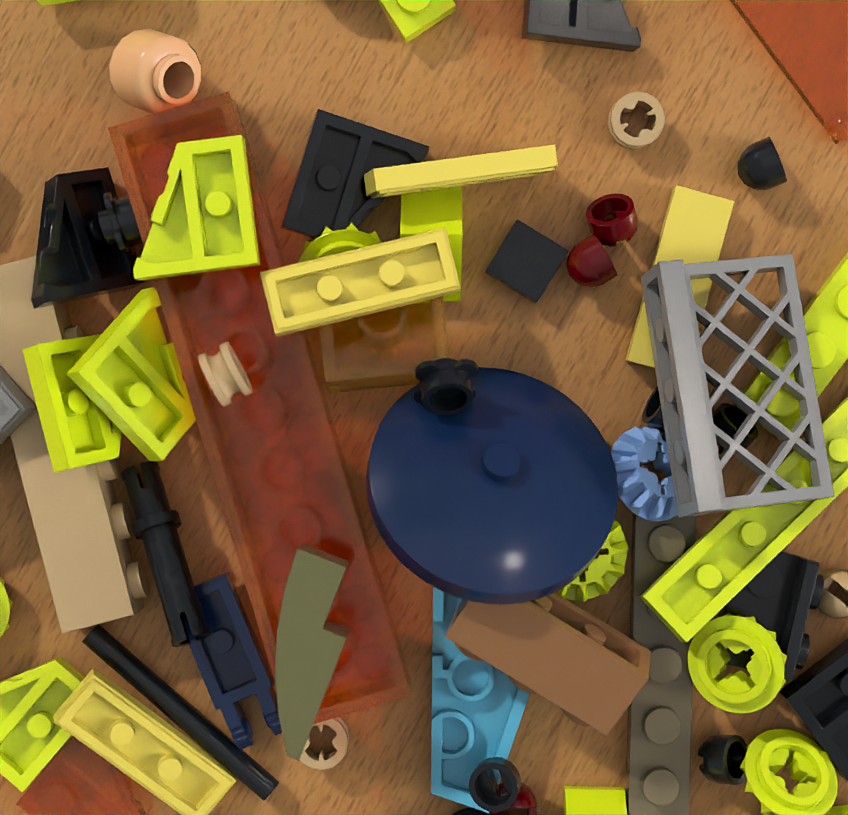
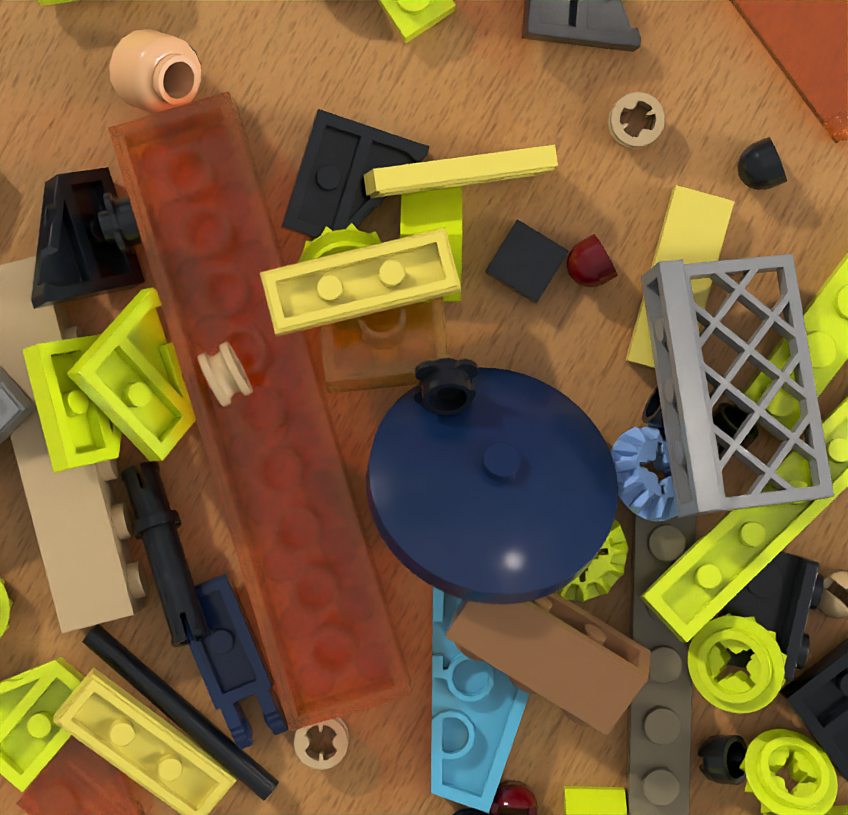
neon yellow wing [133,135,260,281] -> none
olive slope [275,543,350,761] -> none
black hinge [469,757,521,812] -> none
dark red hinge [586,193,637,247] -> none

